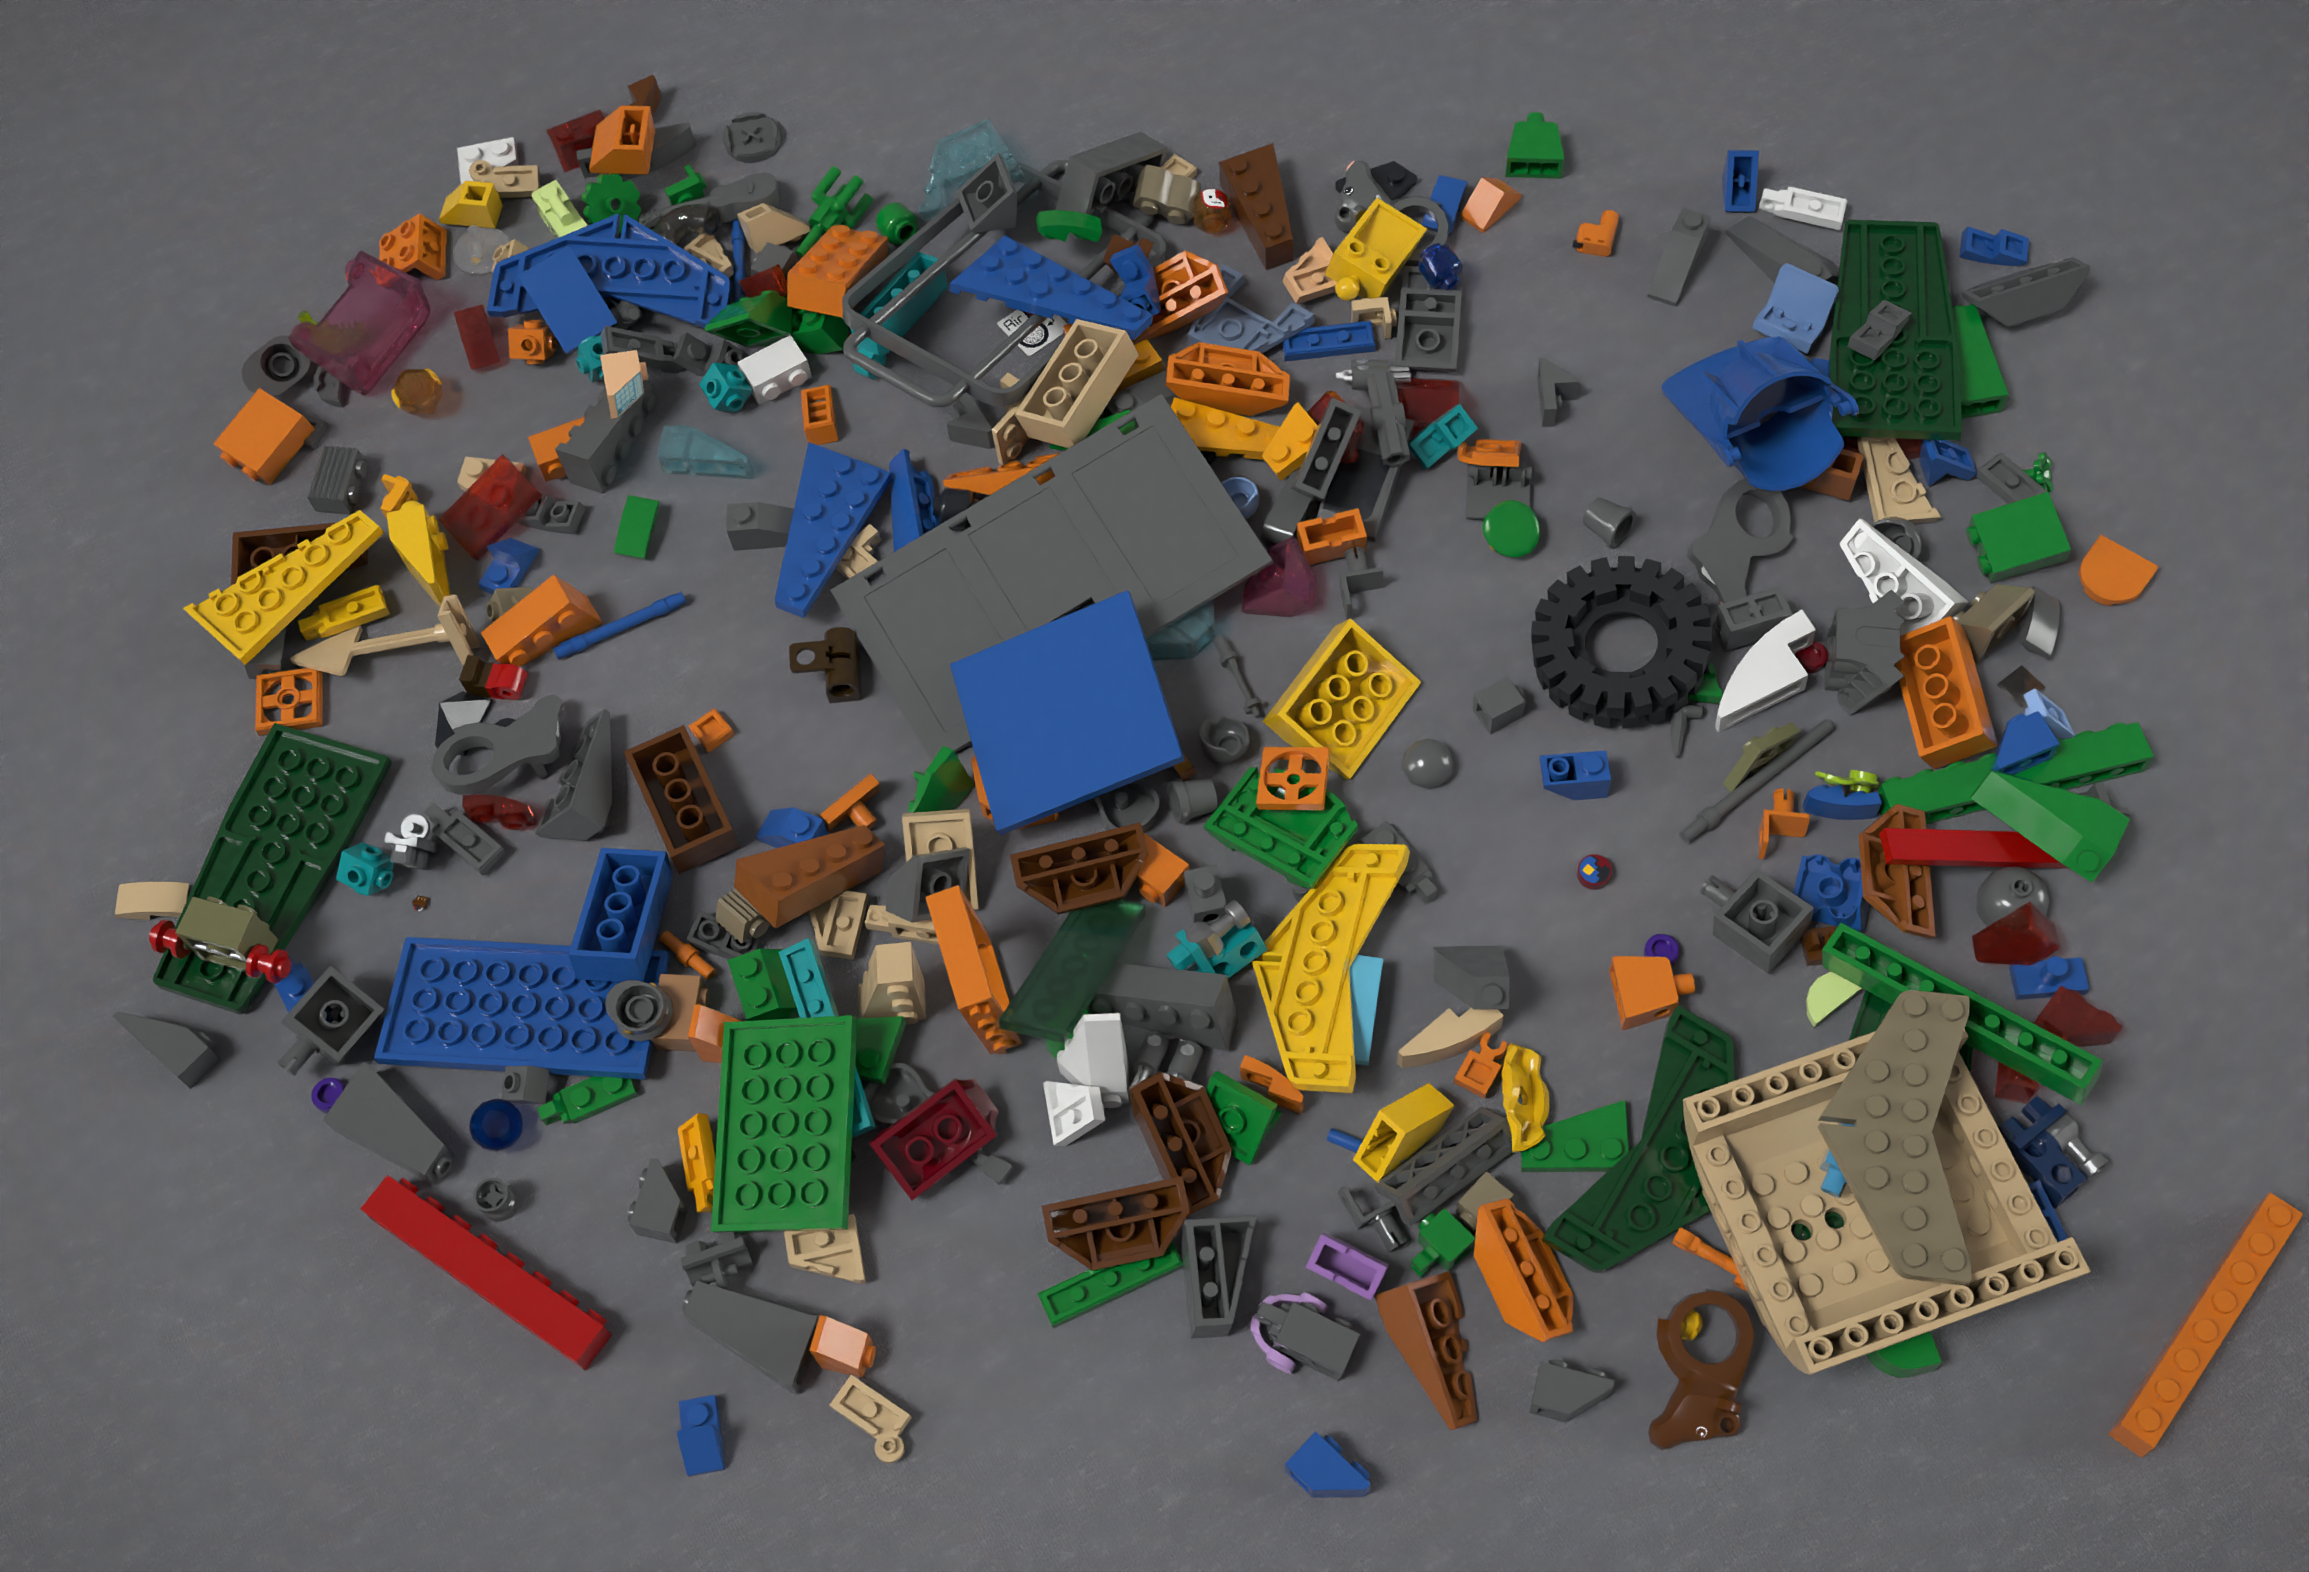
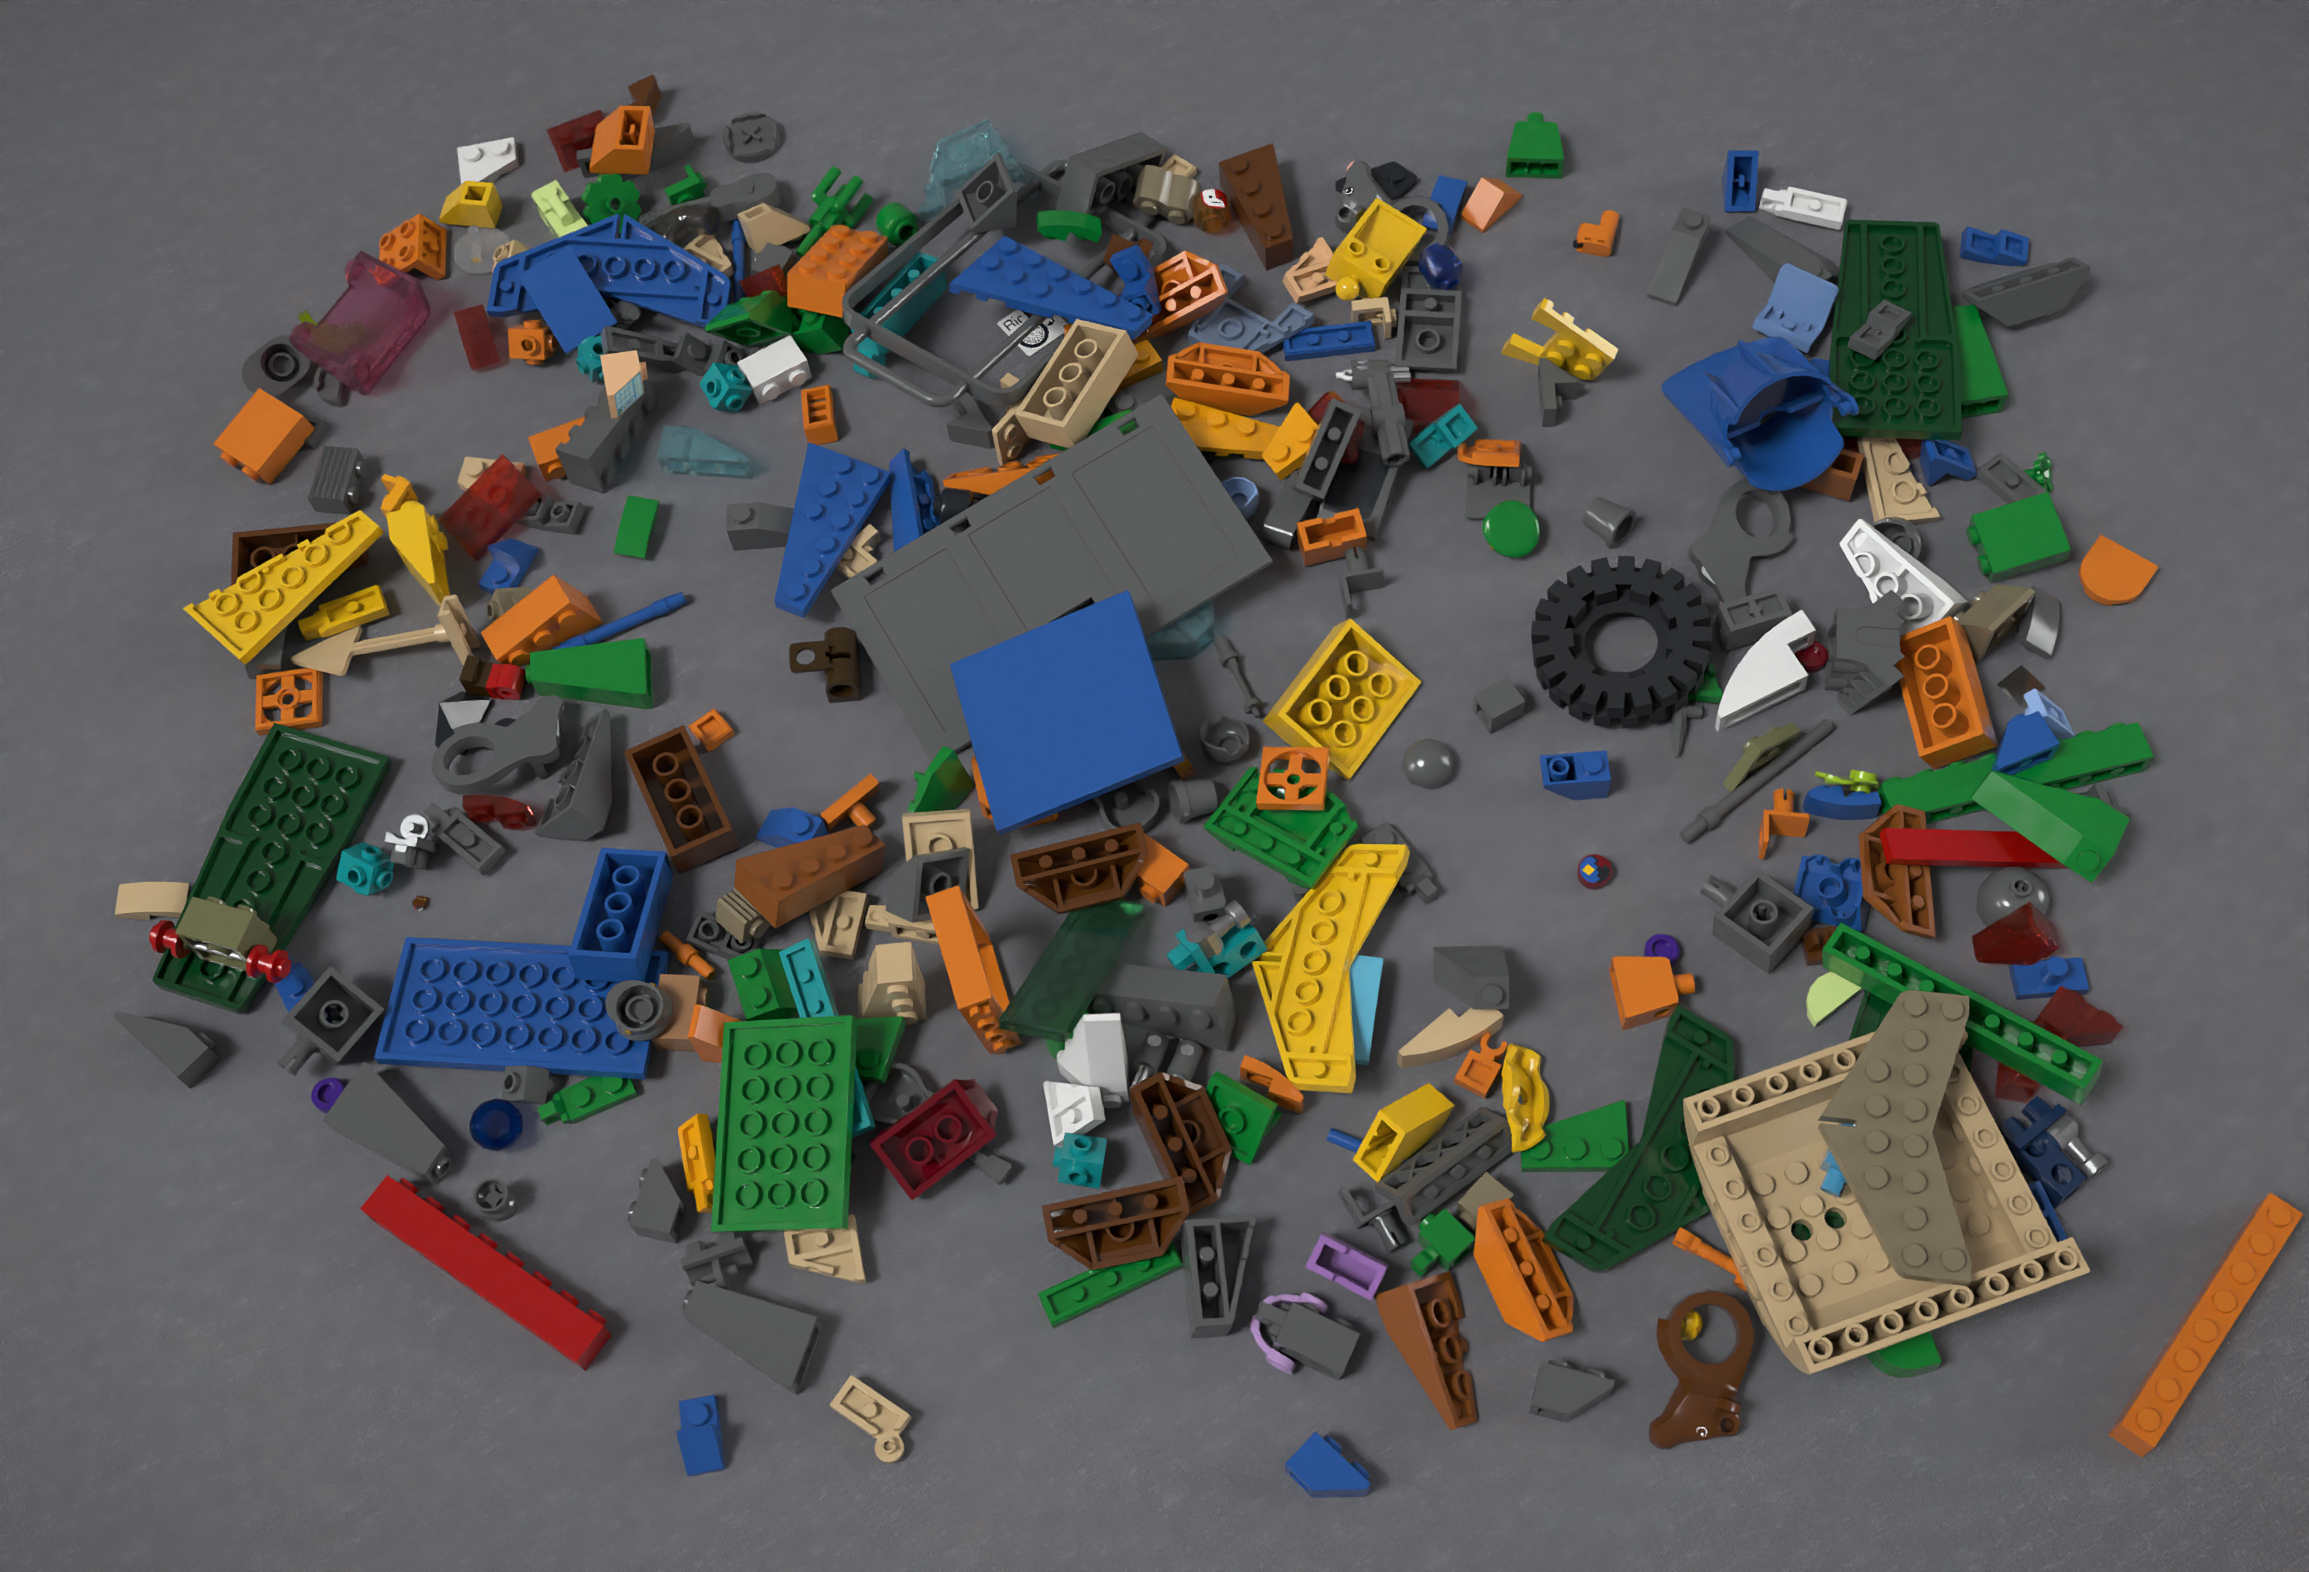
clear orange hair [391,368,443,415] -> none
tan hinge [469,160,540,198] -> none
slope [810,1315,876,1378] -> none
clear pink slope [1242,537,1316,617] -> none
none -> green slope [526,638,653,709]
none -> teal brick [1053,1132,1107,1189]
none -> yellow wing [1501,298,1618,381]

